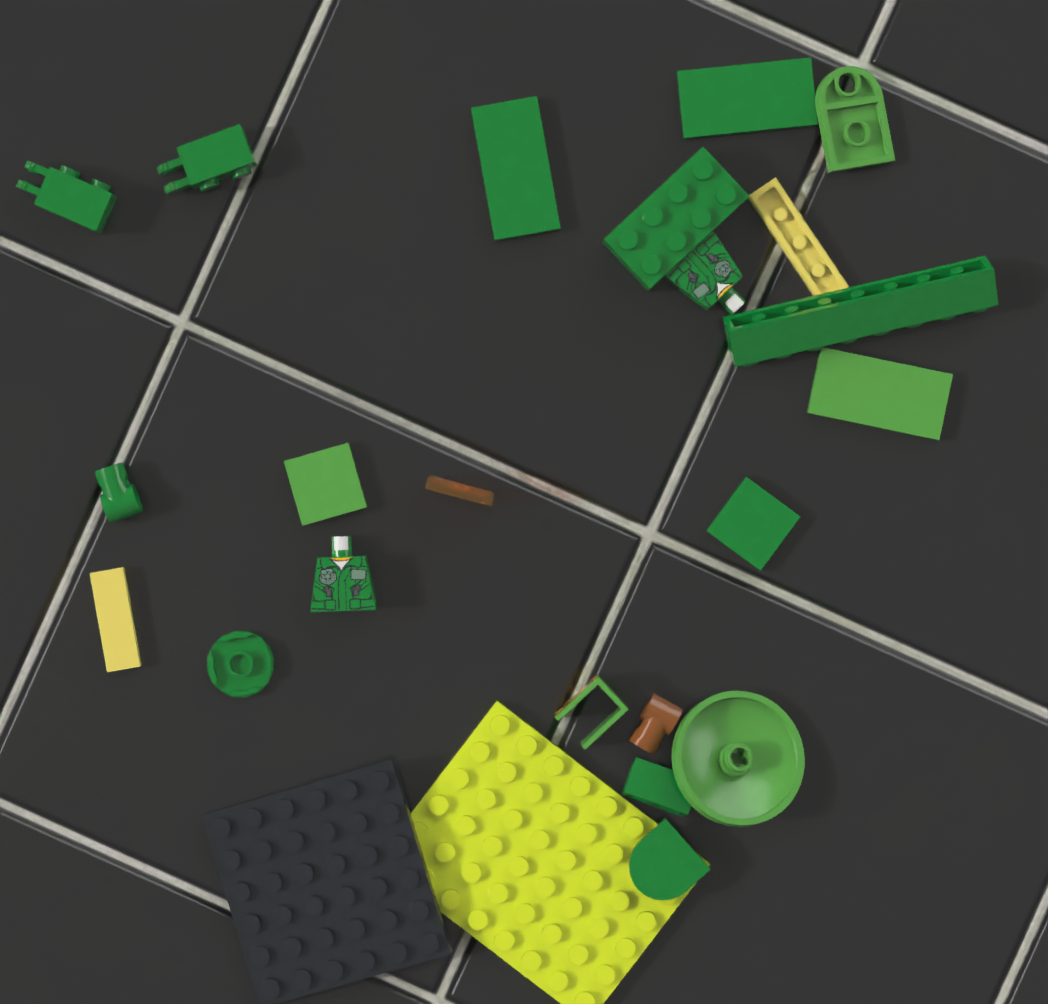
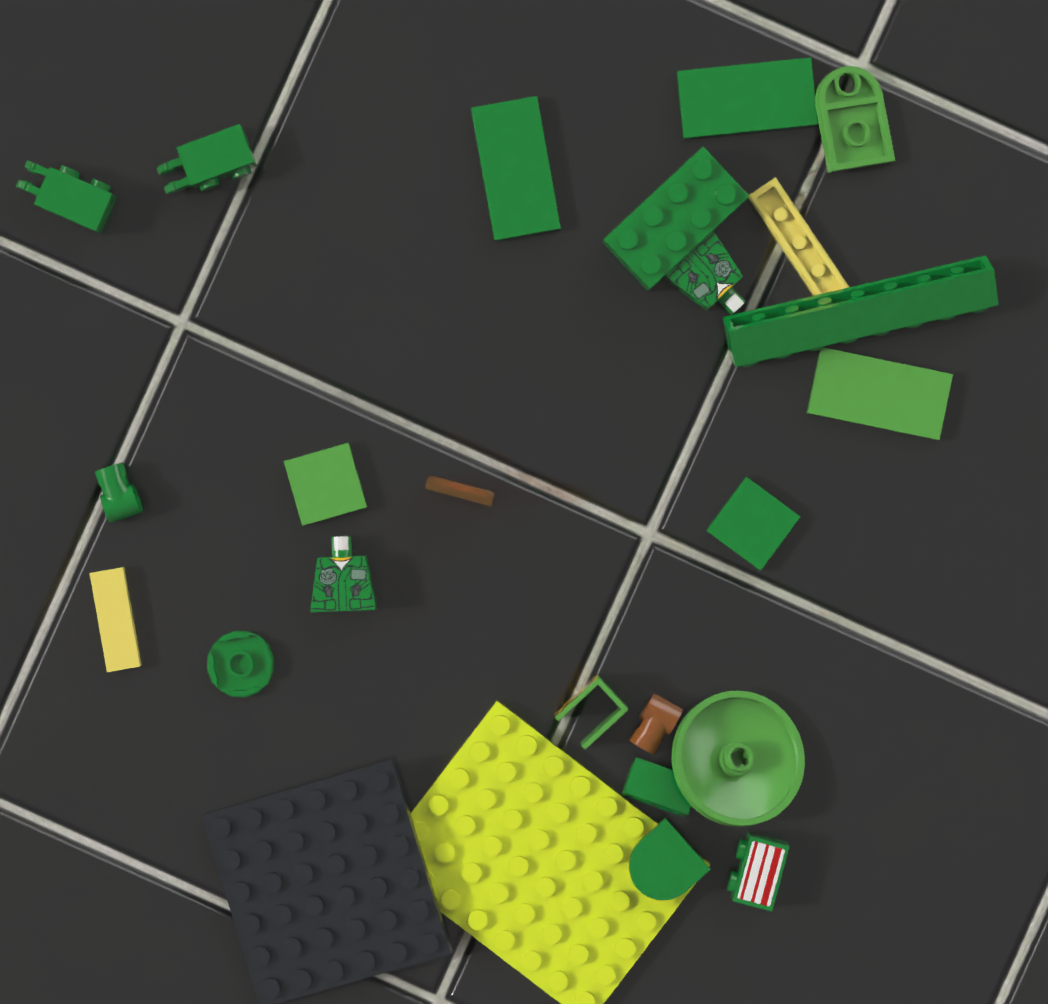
none -> brick [727,832,790,912]

